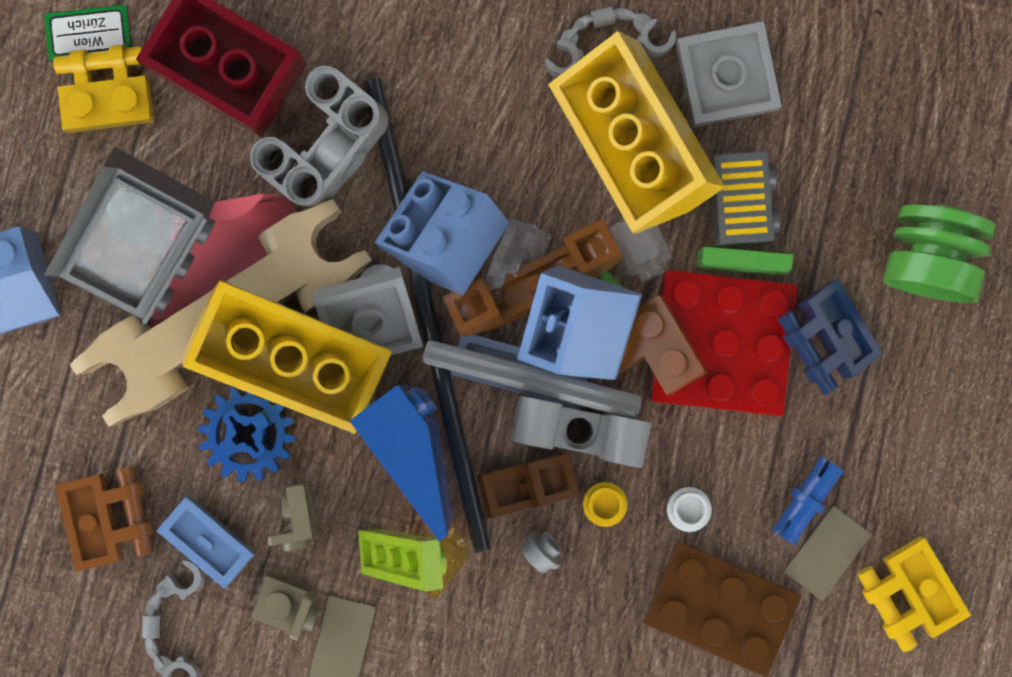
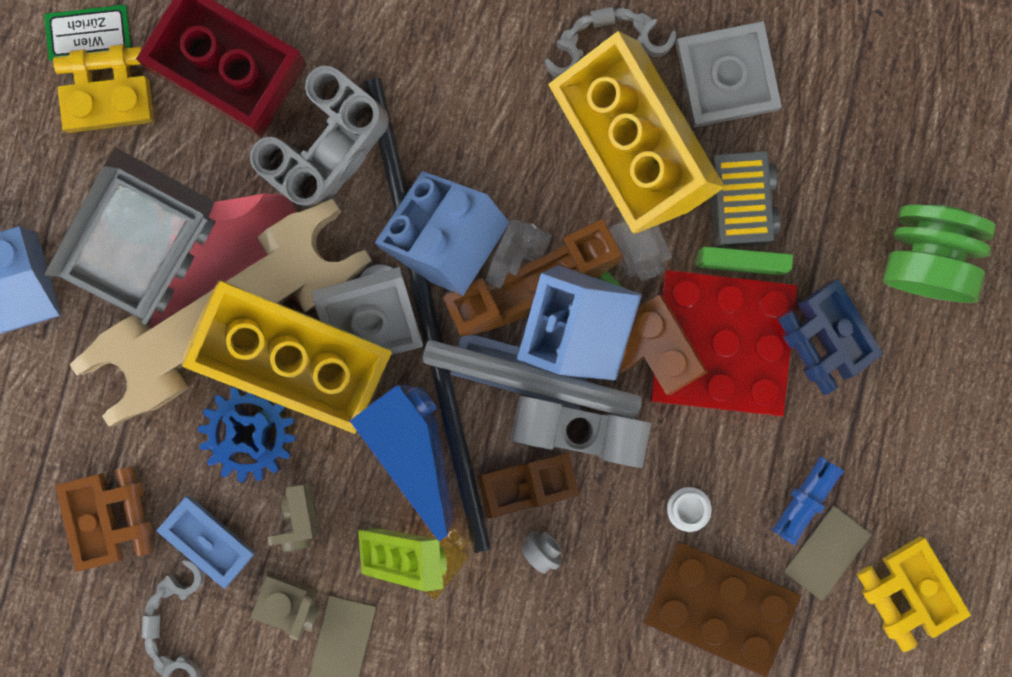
yellow plate [583,482,627,527] -> none

